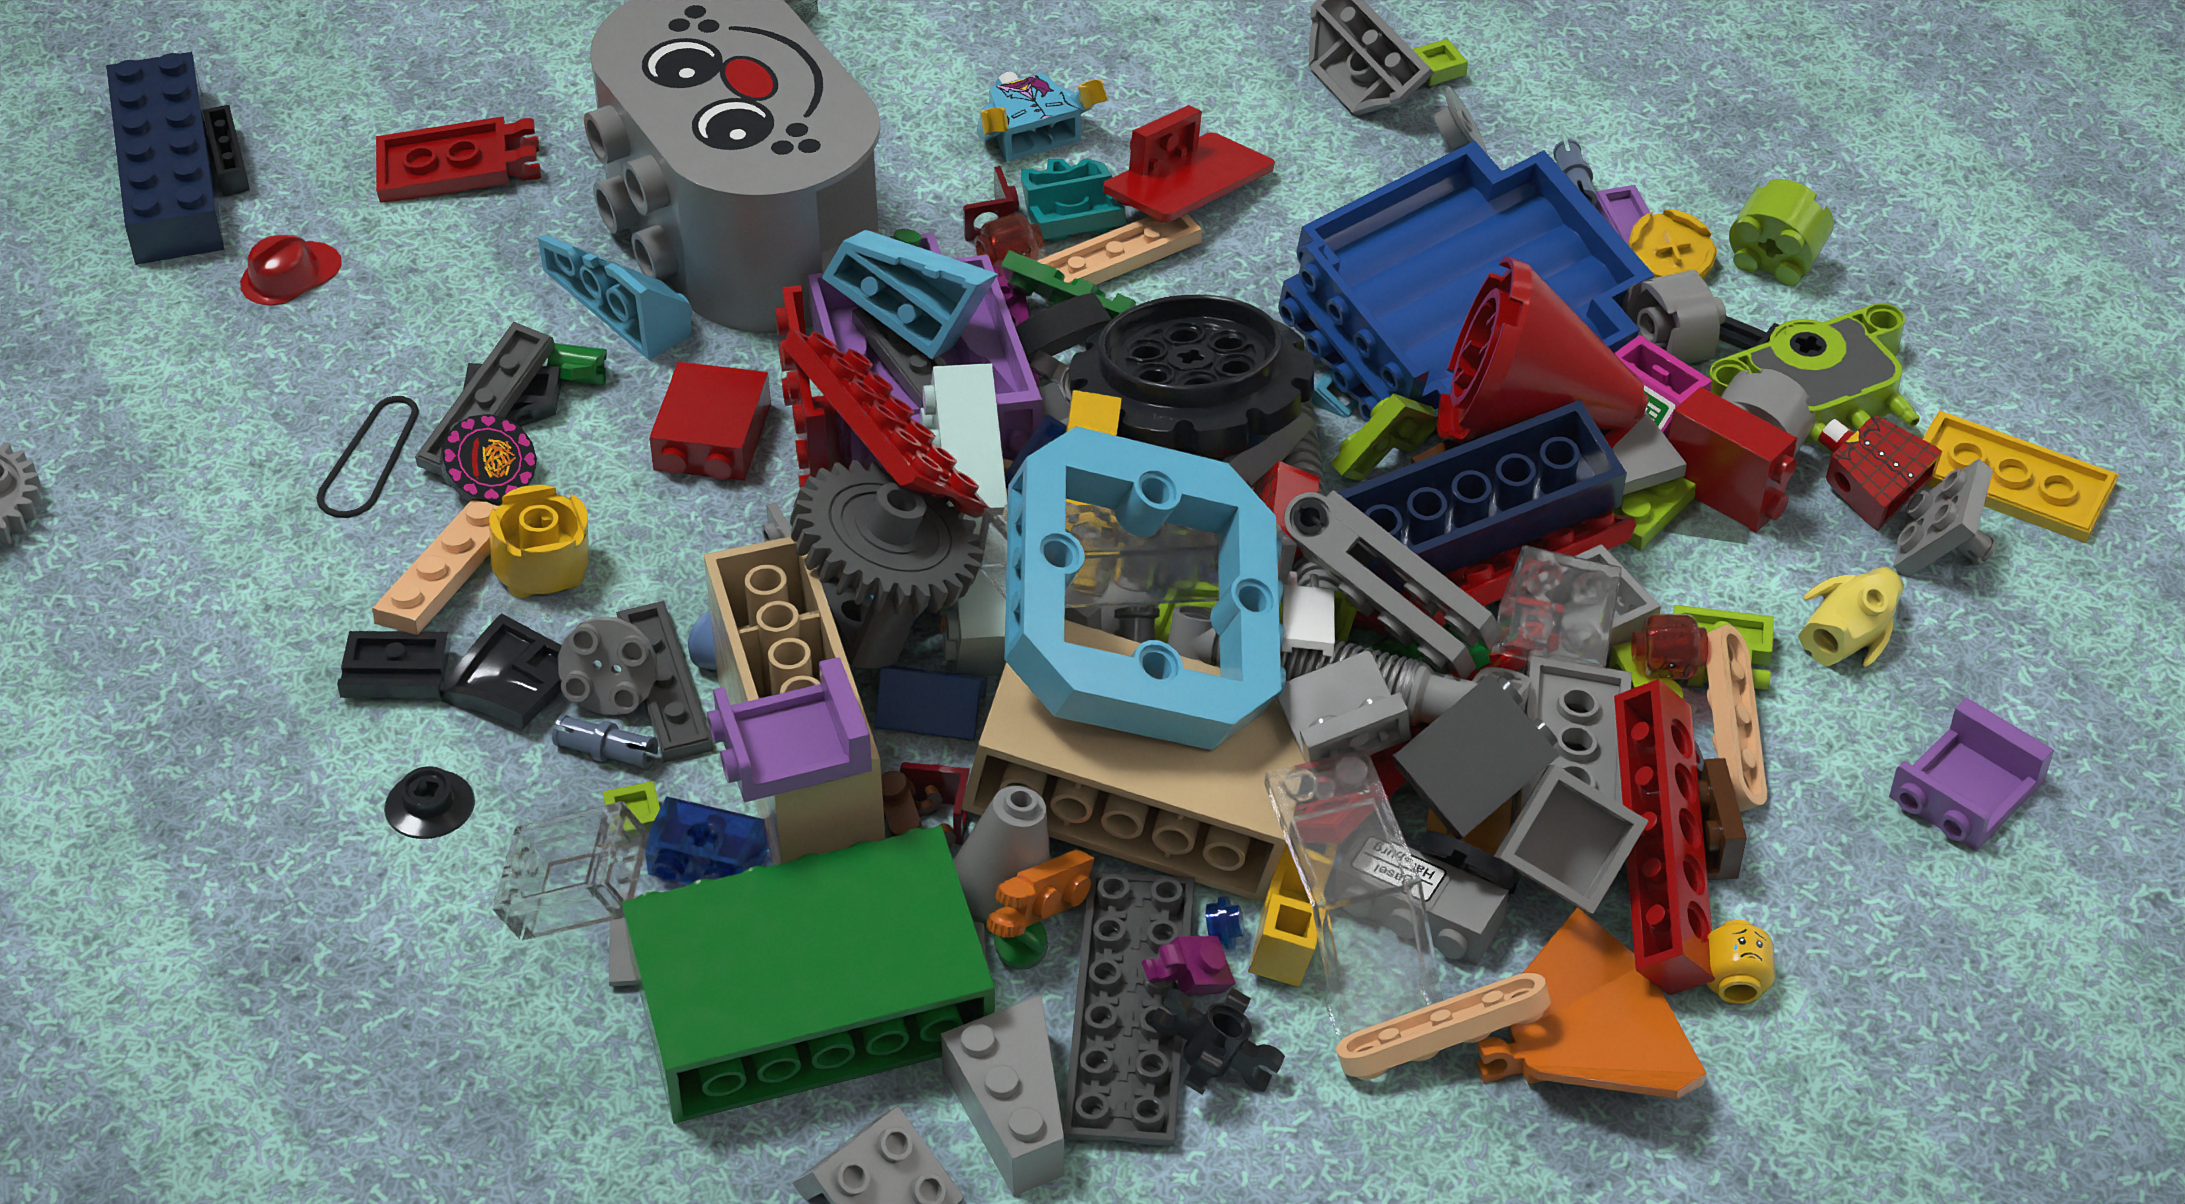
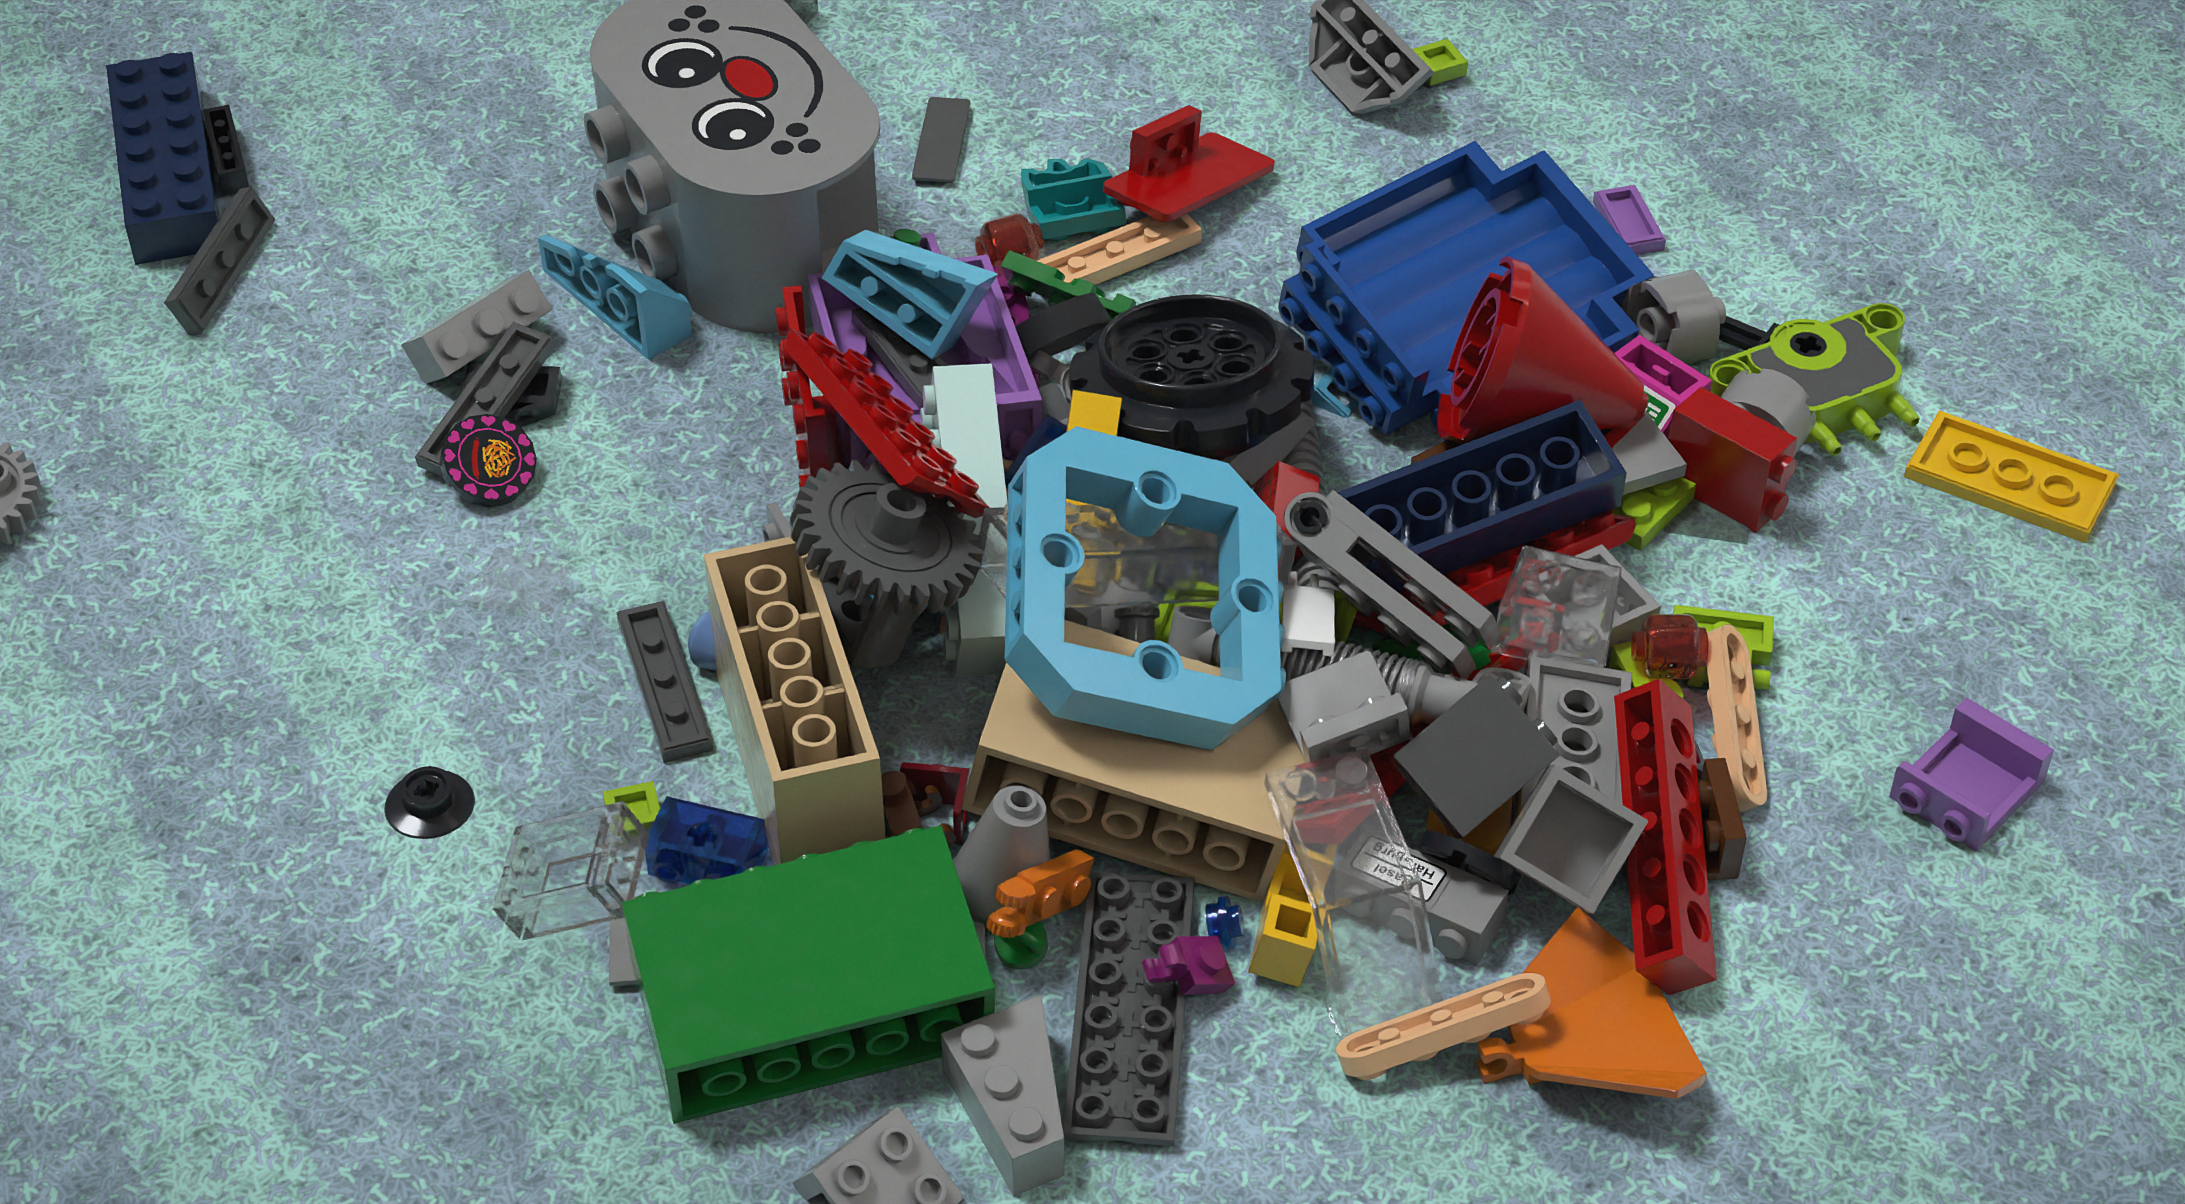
red piece [240,234,342,306] -> none
black piece [316,396,419,518] -> none
black plate [337,631,451,699] -> none
light nougat plate [372,500,499,635] -> none
red tile [376,116,541,202] -> none
black plate [441,613,562,730] -> none
yellow brick [489,485,589,598] -> none
green piece [547,343,607,385] -> none
sand blue pin [552,714,658,769] -> none
light grey plate [558,617,658,715] -> none
red brick [649,362,771,481] -> none
medium lavender panel [707,657,872,803] -> none
blue panel [874,666,988,740] -> none
dark red bracket [963,166,1019,241] -> none
medium azure torso [977,72,1108,162] -> none
black pin [1150,987,1285,1095] -> none
lime plate [1331,393,1438,481] -> none
light grey piece [1434,86,1487,153] -> none
sand blue pin [1553,139,1598,207] -> none
yellow tile [1627,209,1717,280] -> none
yellow head [1707,919,1775,1004] -> none
lime brick [1729,179,1834,286] -> none
light yellow animal [1798,567,1904,668] -> none
red torso [1818,416,1942,531] -> none
light grey plate [1893,459,1997,577] -> none
none -> dark grey tile [164,186,276,335]
none -> light grey brick [401,270,553,384]
none -> dark grey piece [912,97,971,183]

